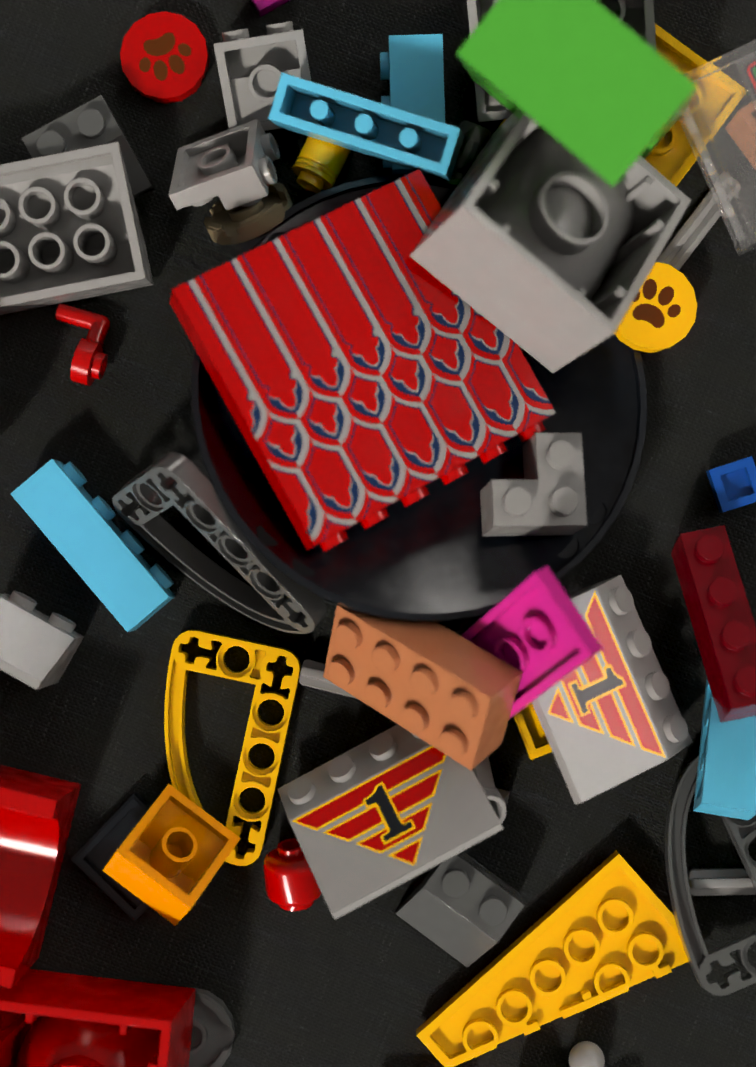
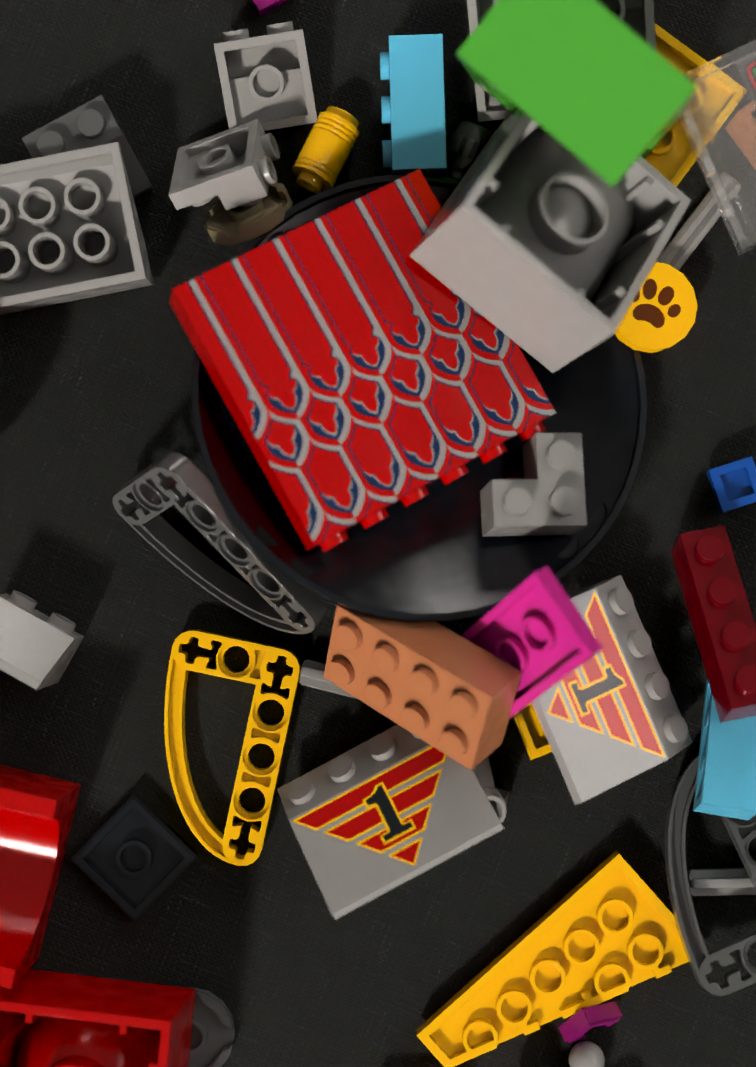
medium azure brick [10,459,175,632] -> none
red plate [56,303,110,386] -> none
light orange slope [102,784,241,926] -> none
red tile [120,11,210,104] -> none
red head [263,839,322,911] -> none
medium azure brick [268,73,464,181] -> none
dark grey slope [395,851,525,967] -> none
none -> magenta tile [558,1001,623,1043]

